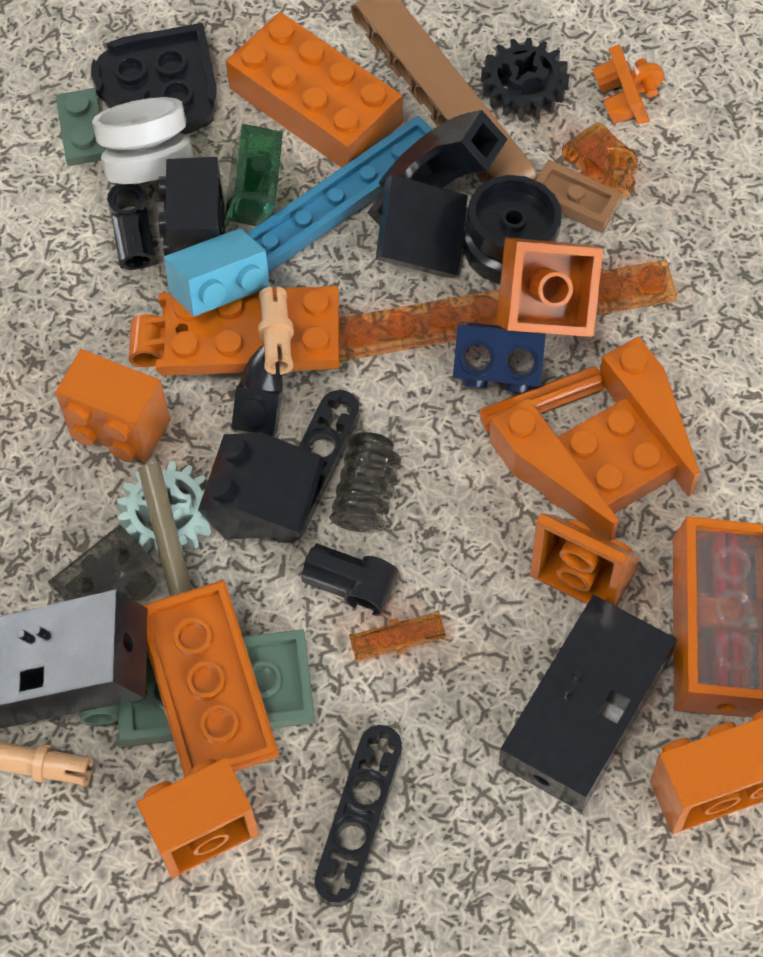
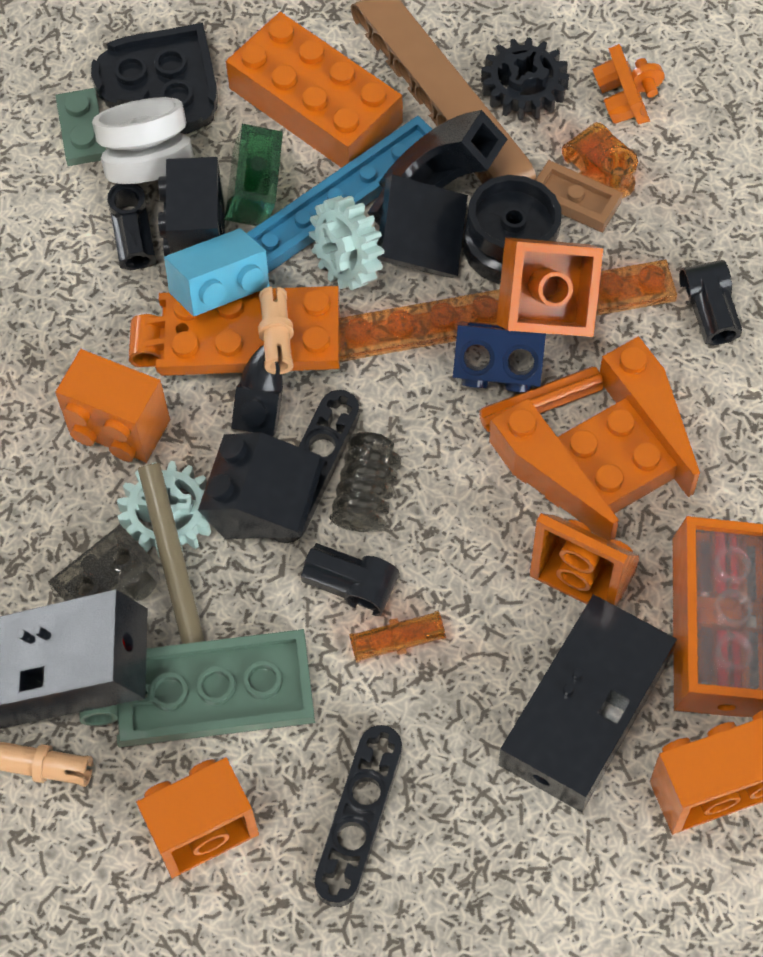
orange tile [143,580,280,777] -> none
none -> light aqua gear [309,195,384,290]
none -> black piece [679,260,742,346]

